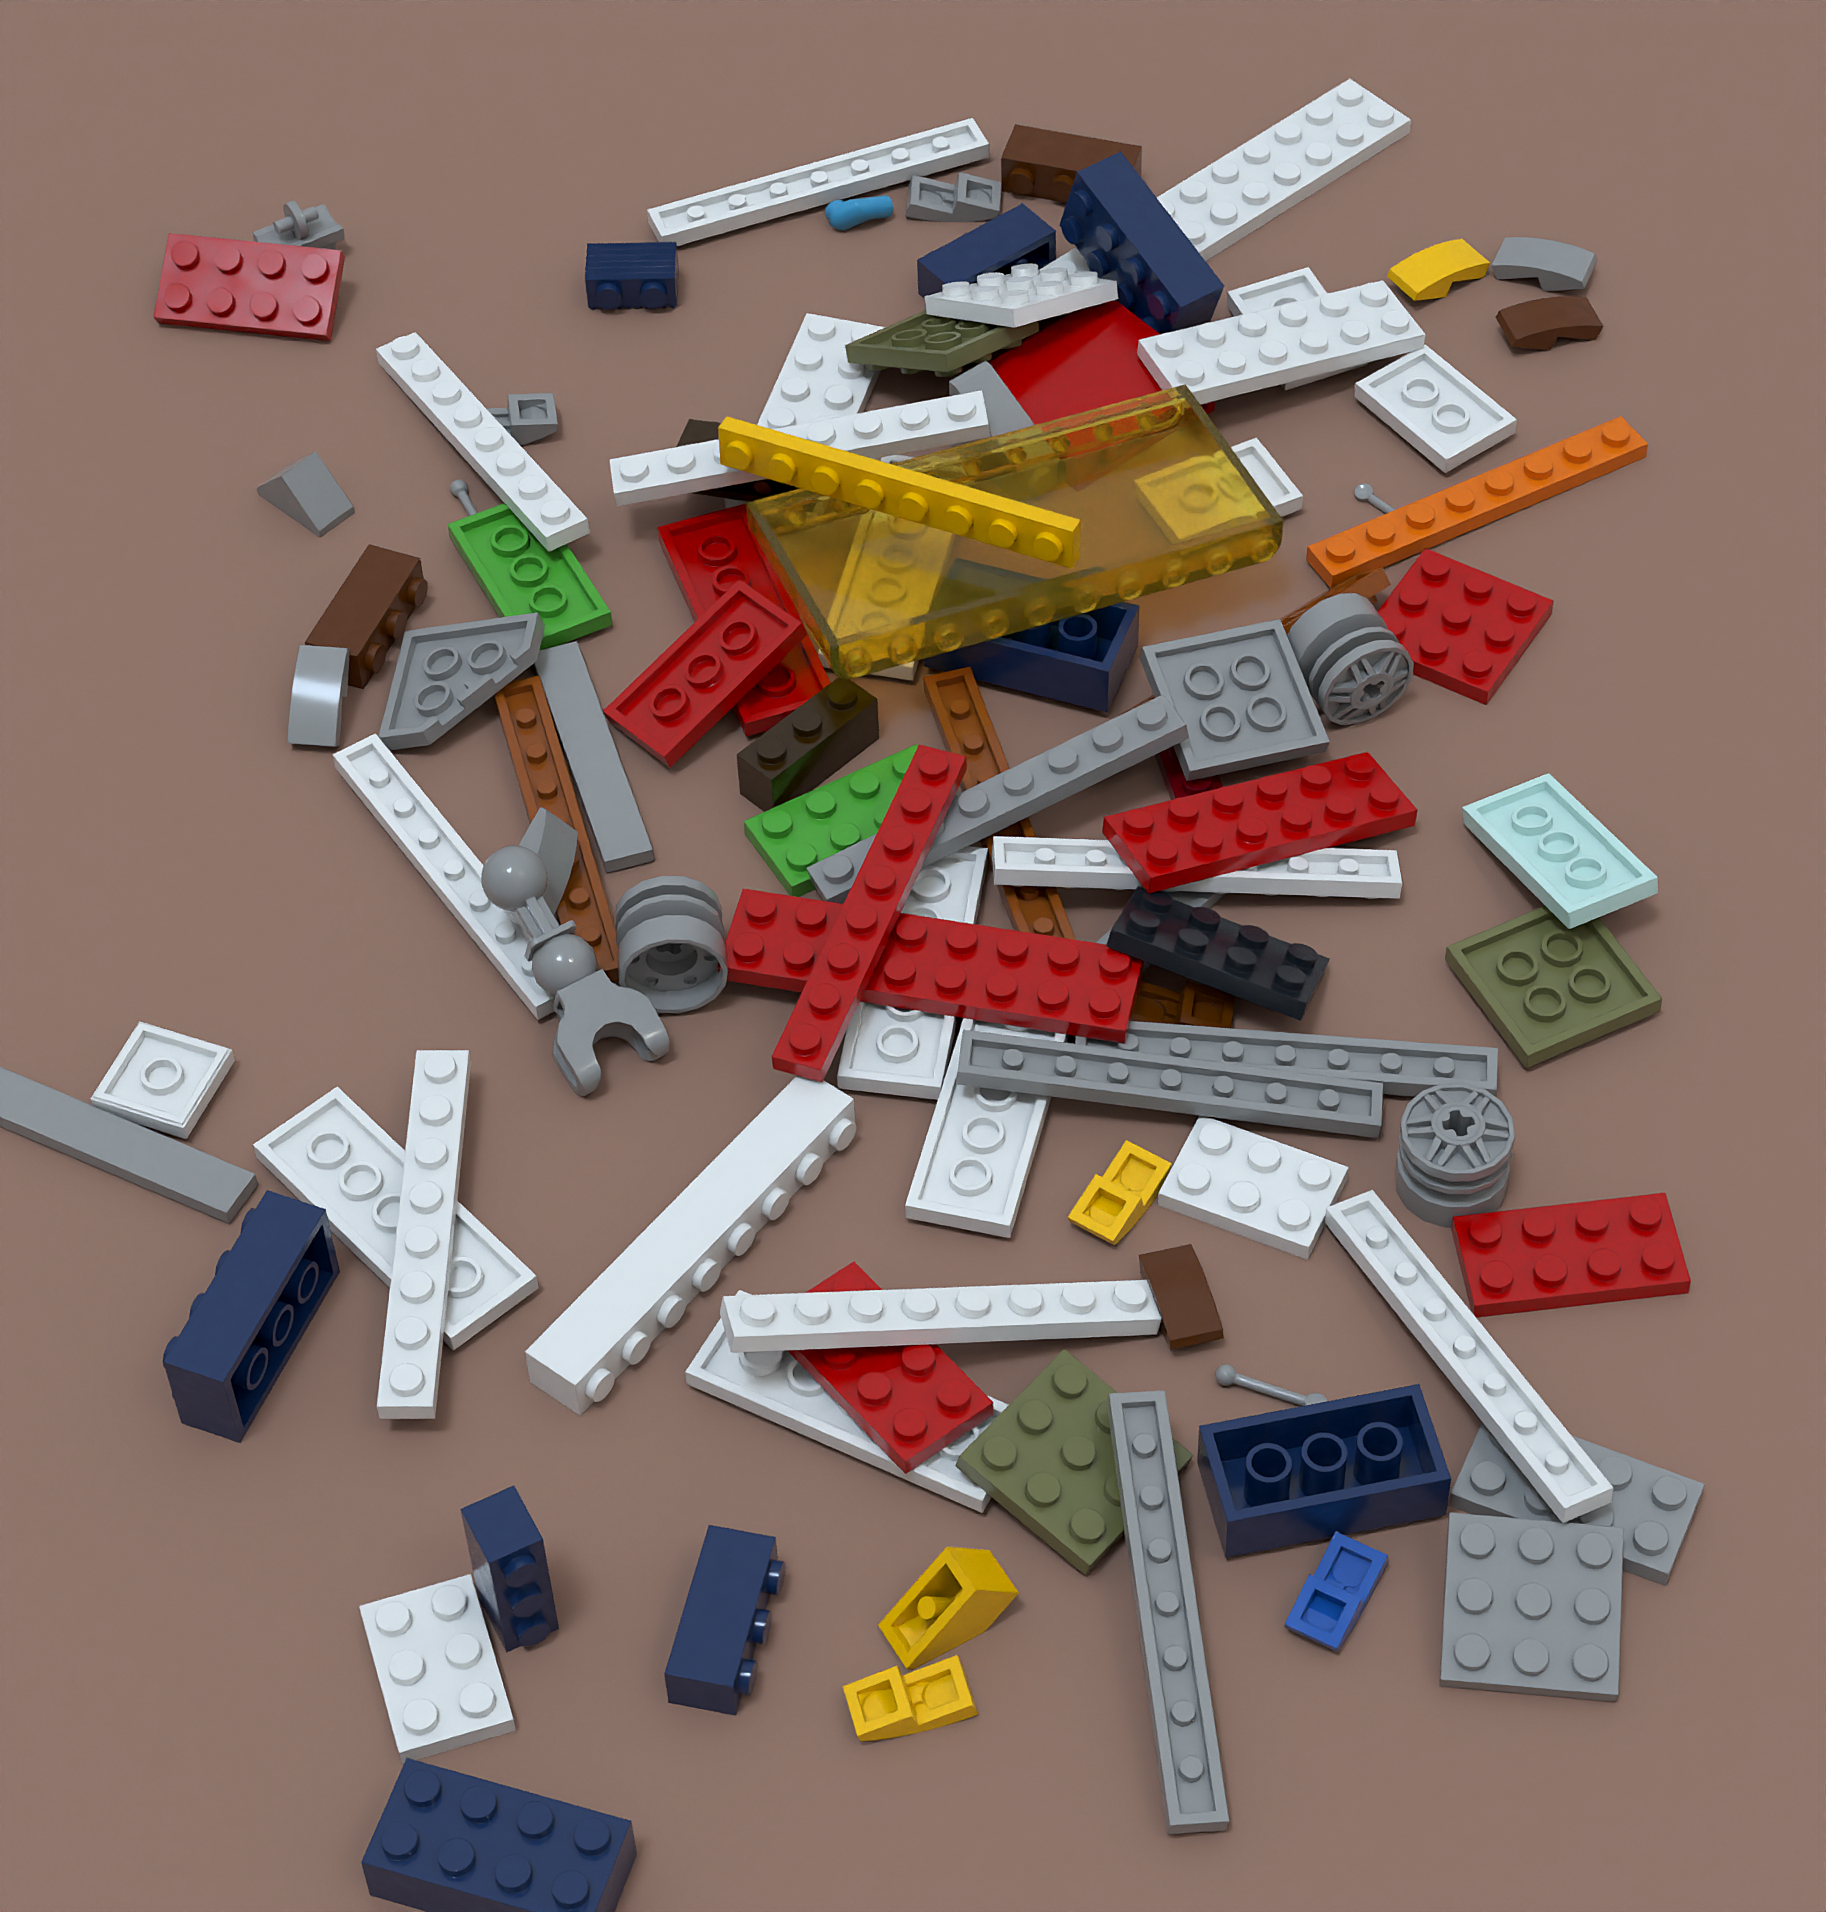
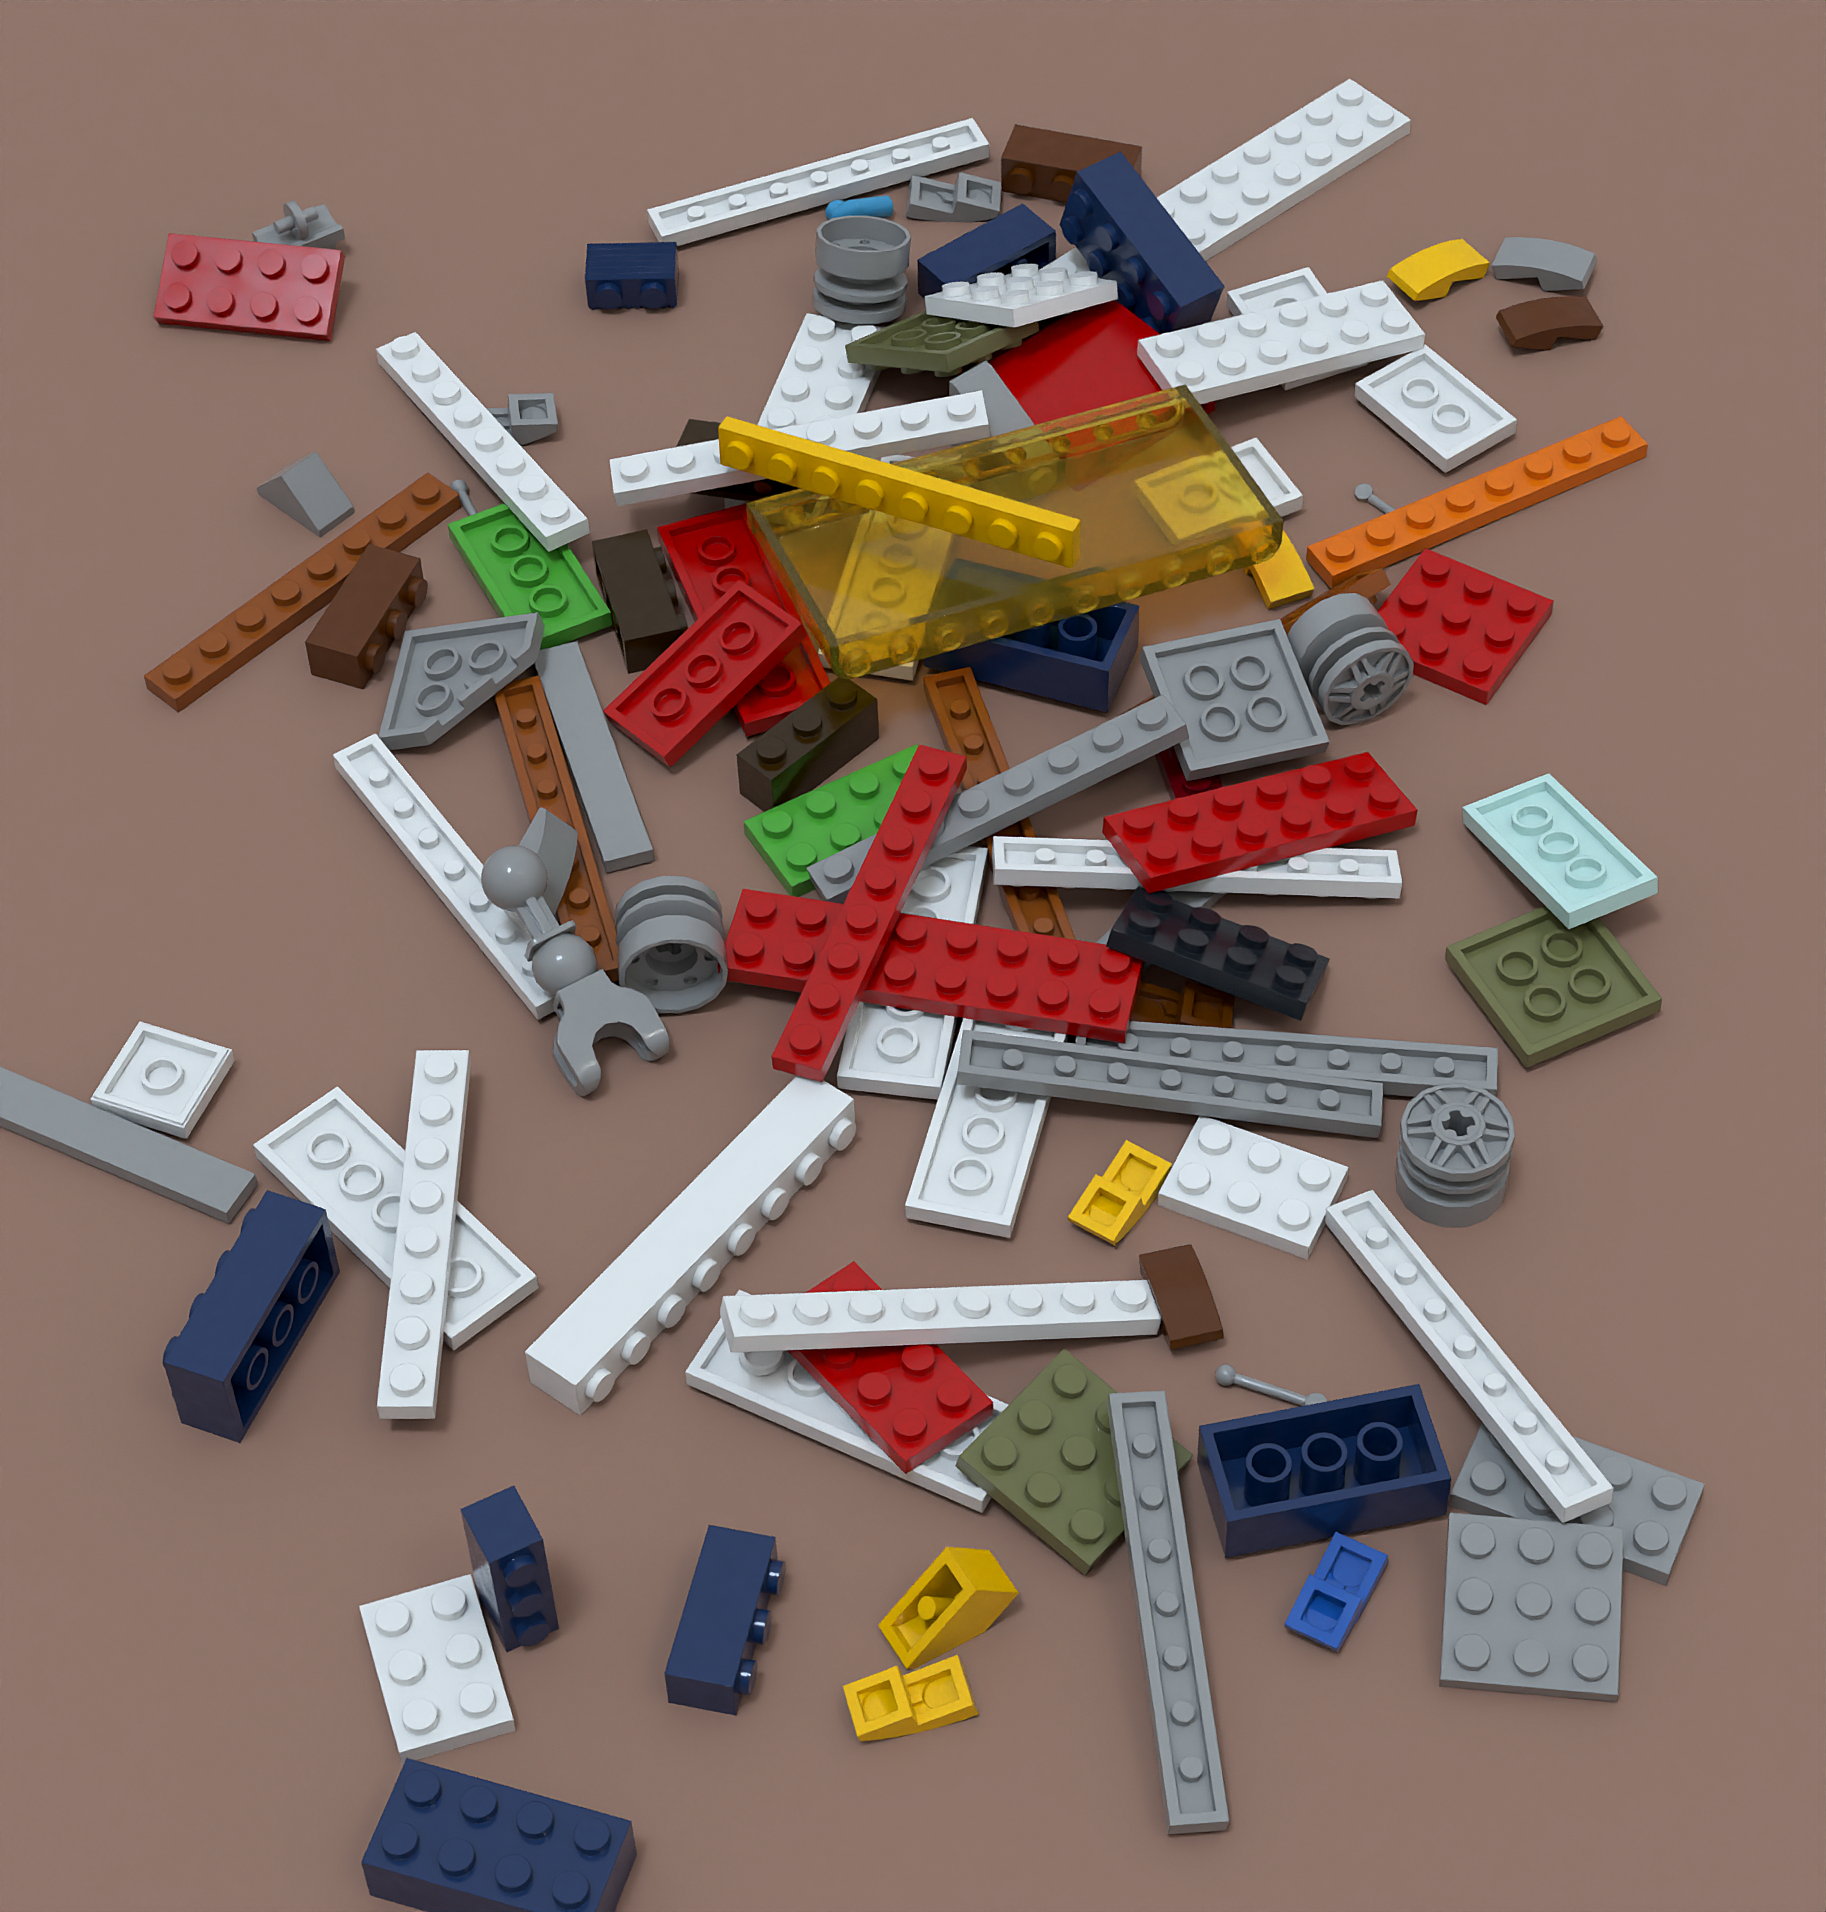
light grey slope [287,645,350,747] -> none
red plate [1451,1193,1691,1318] -> none
none -> dark orange plate [144,472,461,713]
none -> dark brown brick [592,529,688,674]
none -> light grey wheel [812,216,911,324]
none -> yellow slope [1229,517,1315,610]

